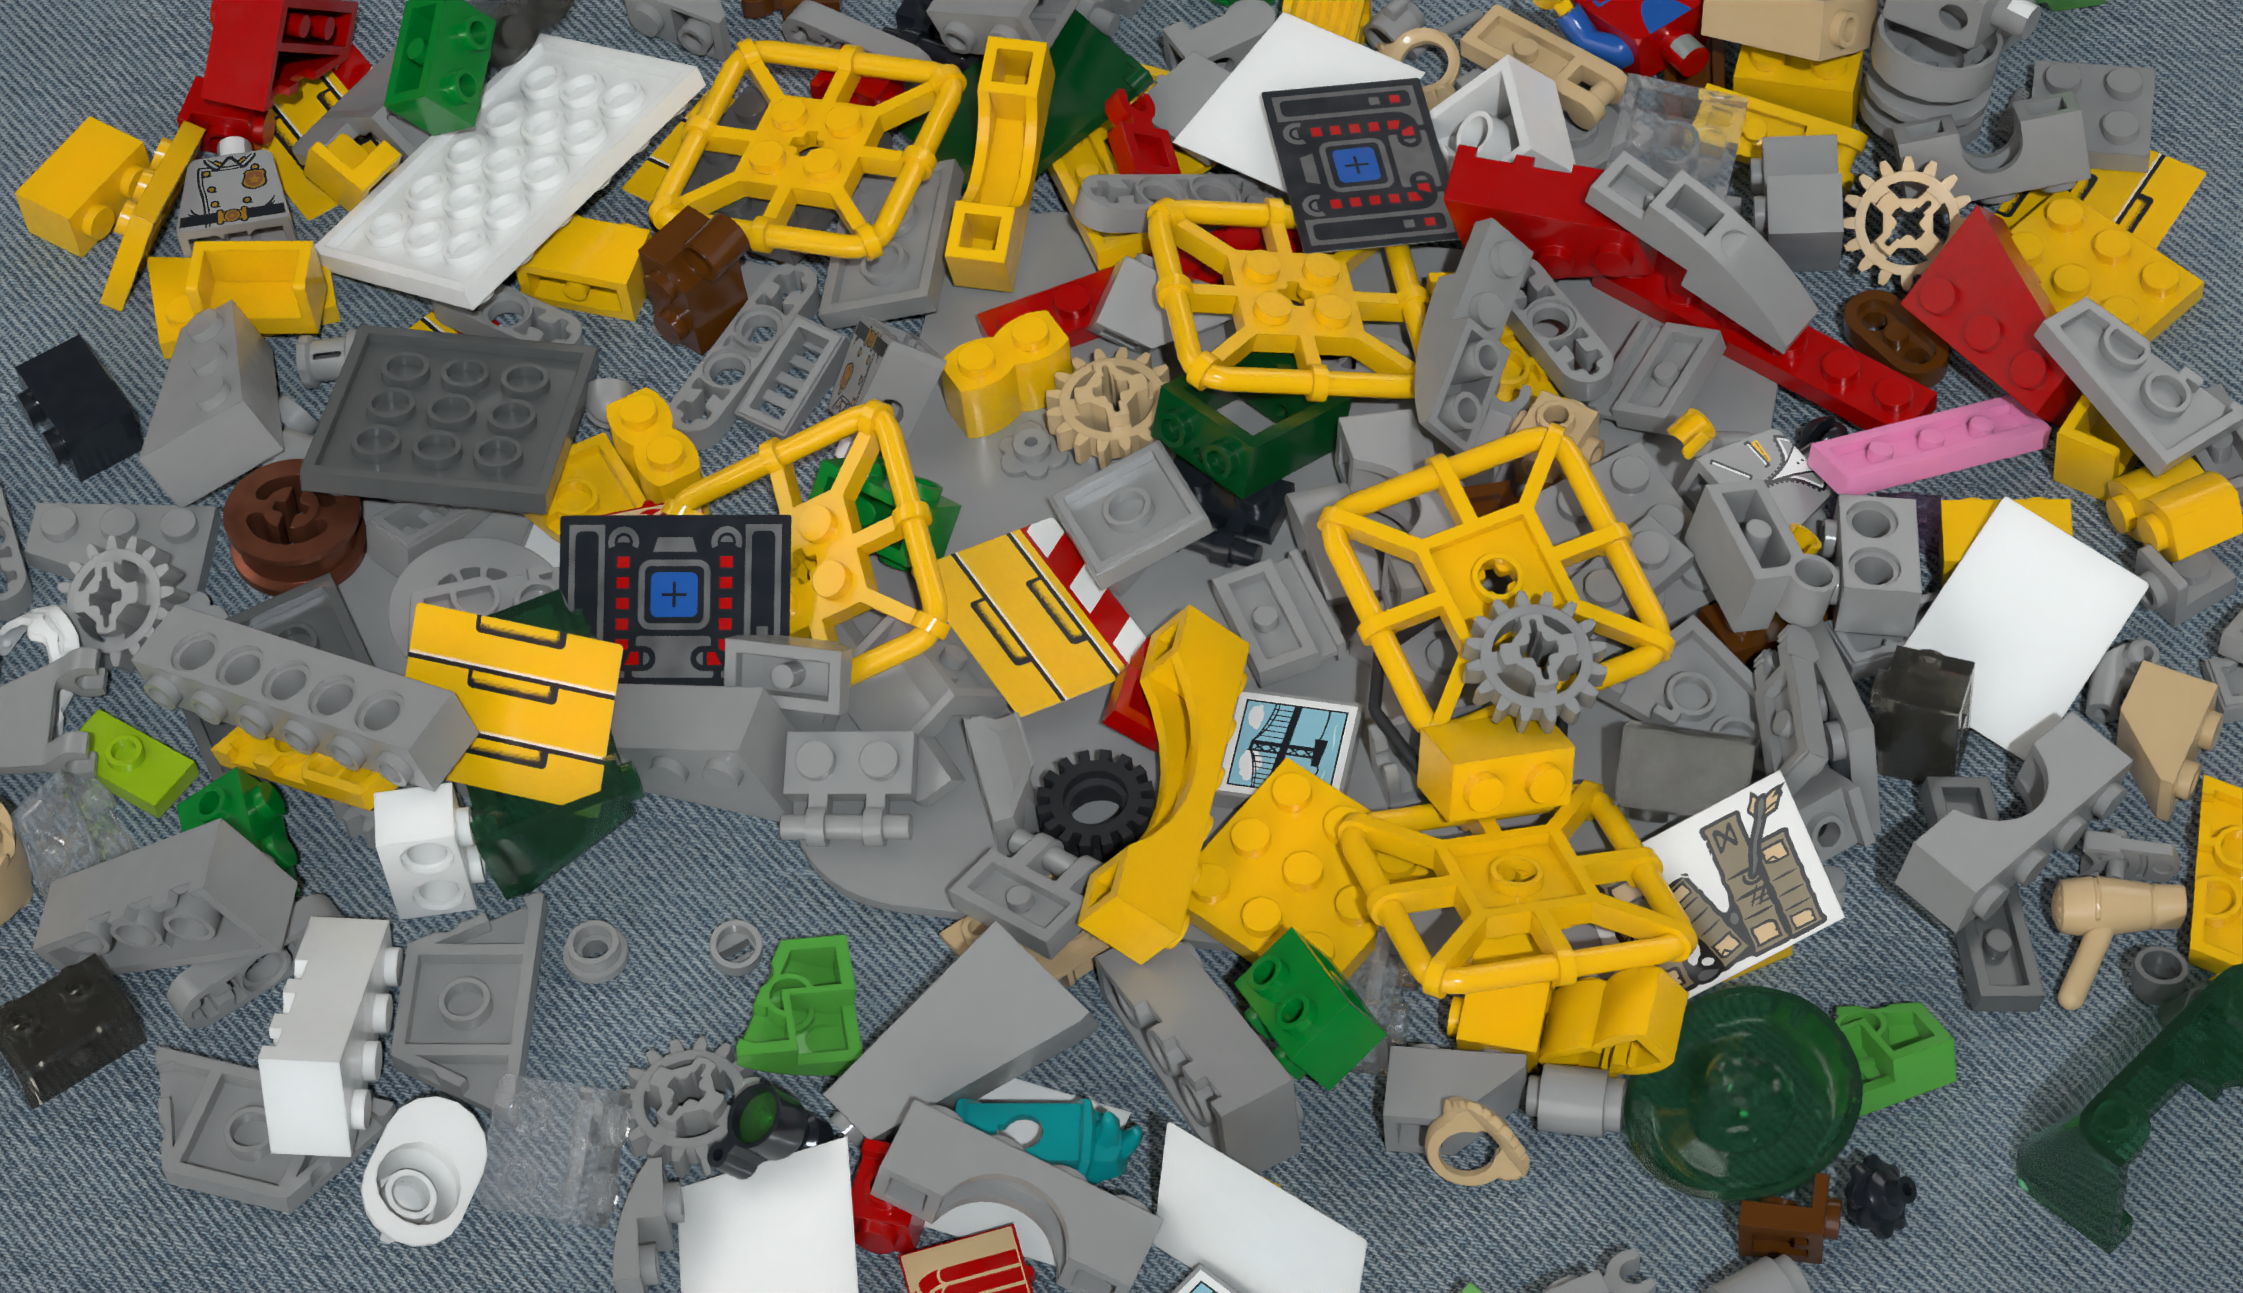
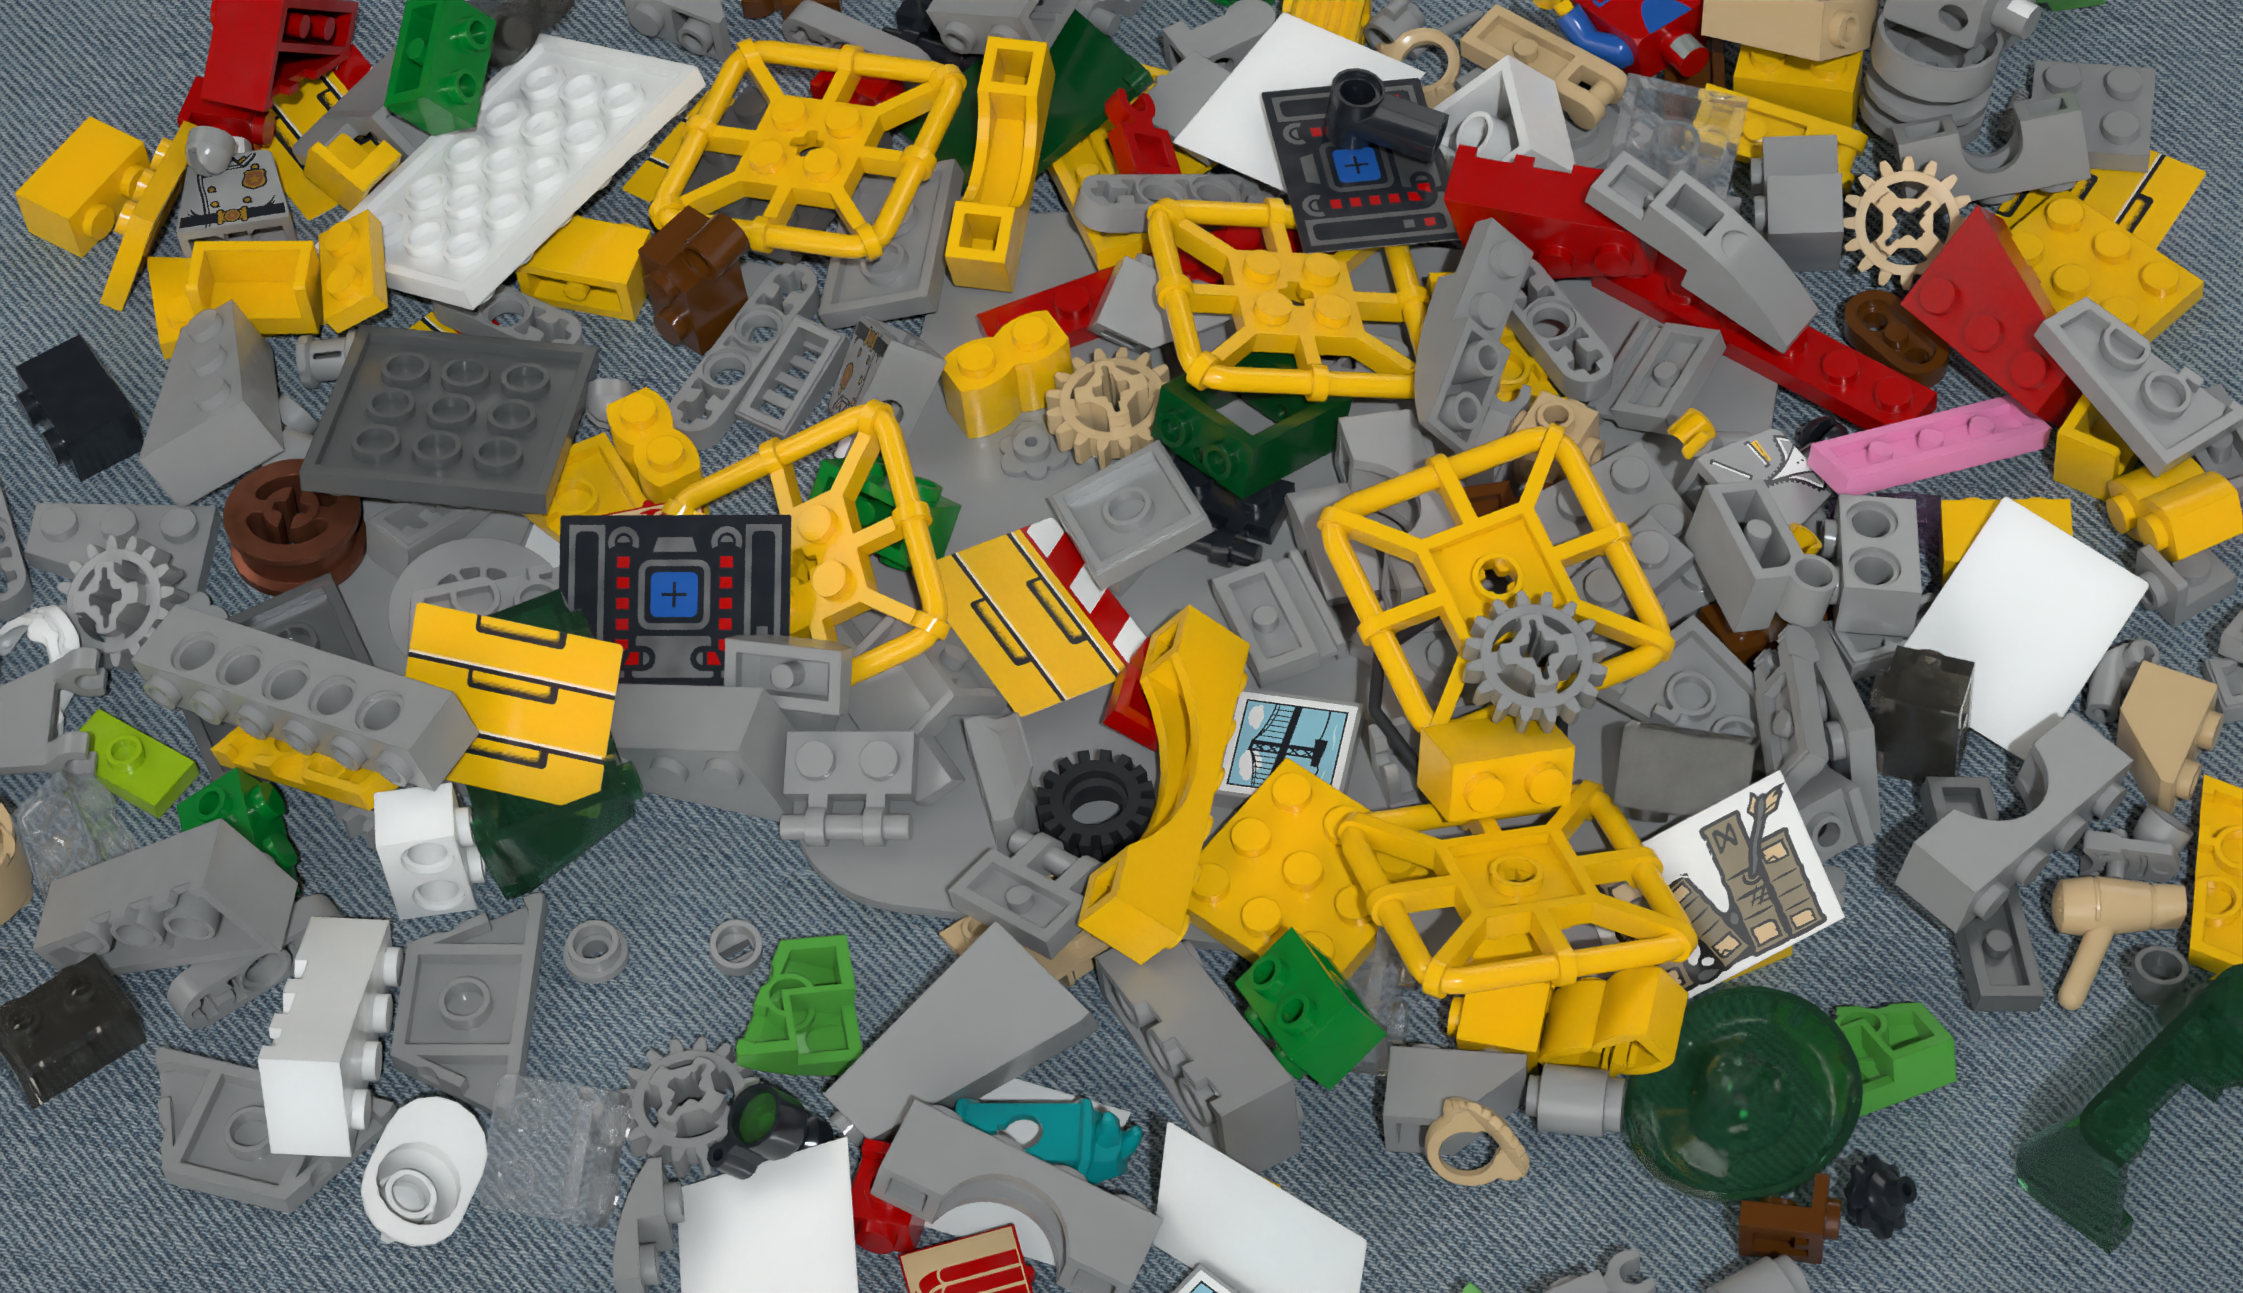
none -> light grey hinge [185,126,236,177]
none -> yellow plate [318,209,388,333]
none -> black piece [1323,68,1449,163]
none -> light grey hinge [2133,804,2194,854]

